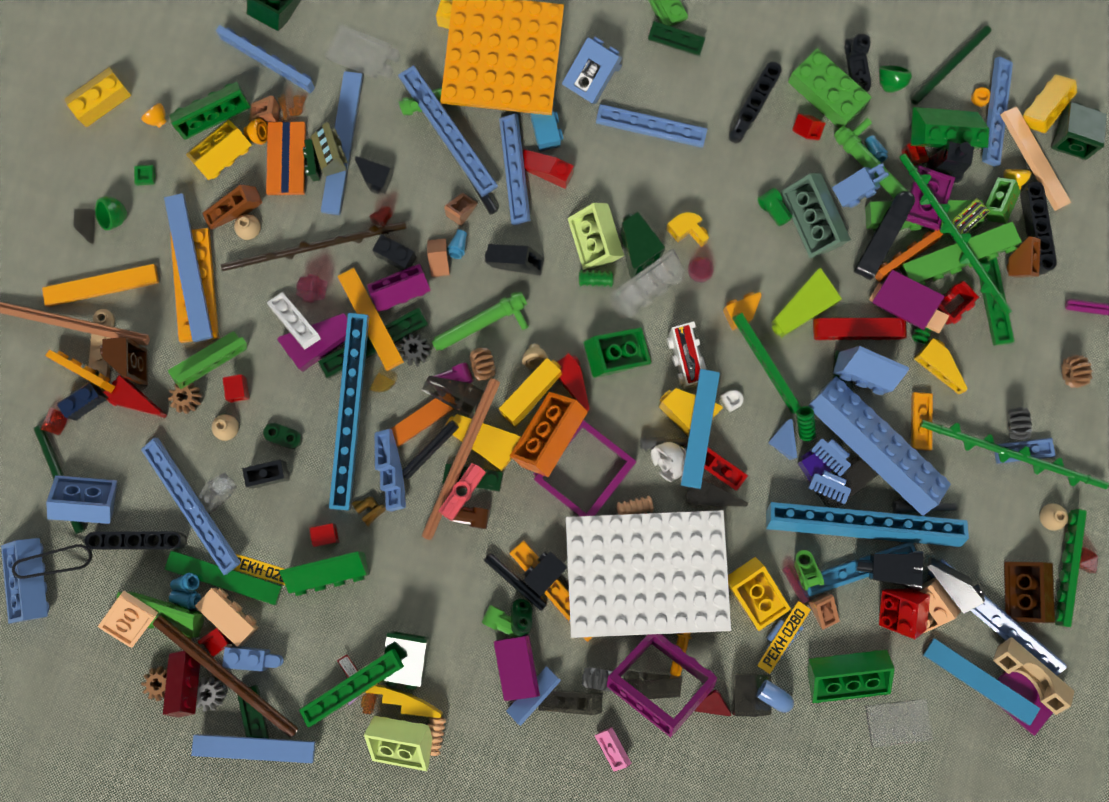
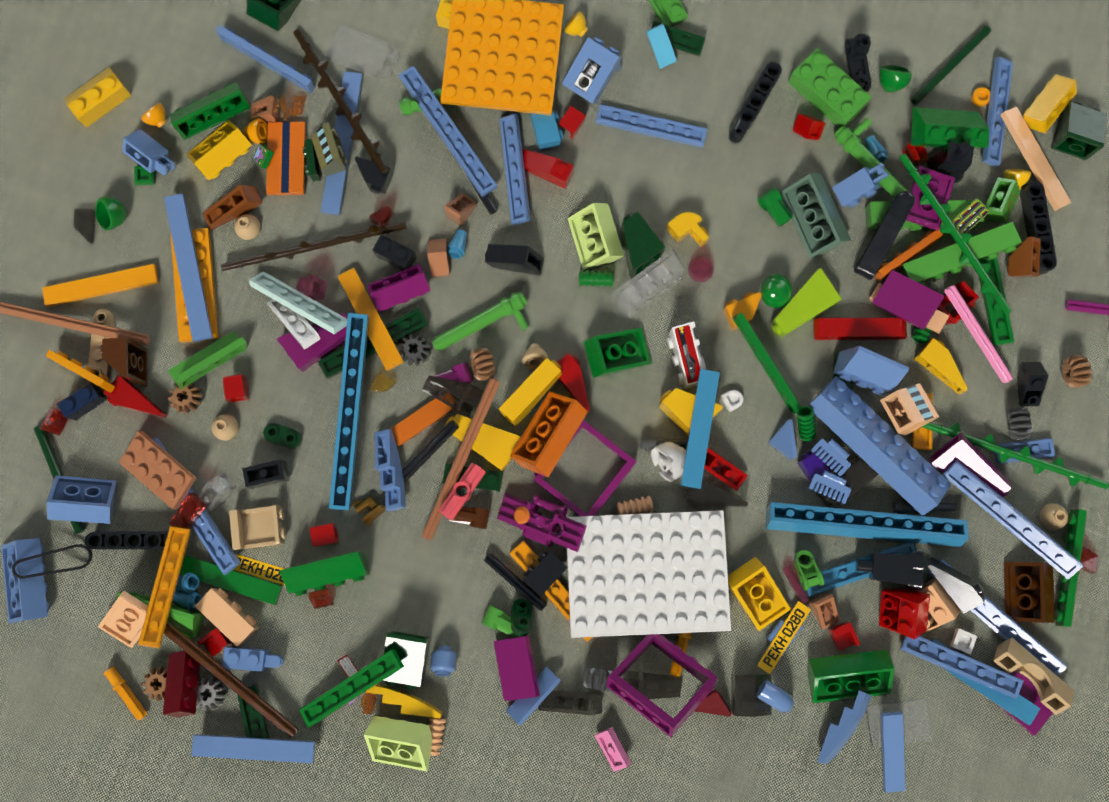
none -> light orange axle [103,666,147,721]
none -> nougat plate [119,431,197,509]
none -> medium blue brick [122,129,176,175]
none -> light orange tile [138,526,191,649]
none -> clear red plate [169,492,207,529]
none -> tan panel [229,504,286,550]
none -> light aqua plate [249,272,347,334]
none -> green tile [252,144,274,169]
none -> dark brown plant [293,30,389,174]
none -> clear red tile [309,589,334,609]
none -> medium blue head [430,646,457,676]
none -> magenta piece [497,493,587,552]
none -> red panel [559,106,586,139]
none -> yellow brick [564,11,588,37]
none -> medium azure slope [646,23,677,69]
none -> green hat [761,274,792,308]
none -> medium blue slope [817,691,872,764]
none -> red panel [828,621,860,651]
none -> light nougat slope [880,383,940,436]
none -> medium blue tile [881,712,905,793]
none -> medium blue tile [900,636,1024,699]
none -> slope [930,433,1011,497]
none -> medium blue tile [943,460,1083,579]
none -> bright pink axle [945,285,1013,383]
none -> white plate [950,628,977,655]
none -> black slope [1017,362,1049,406]

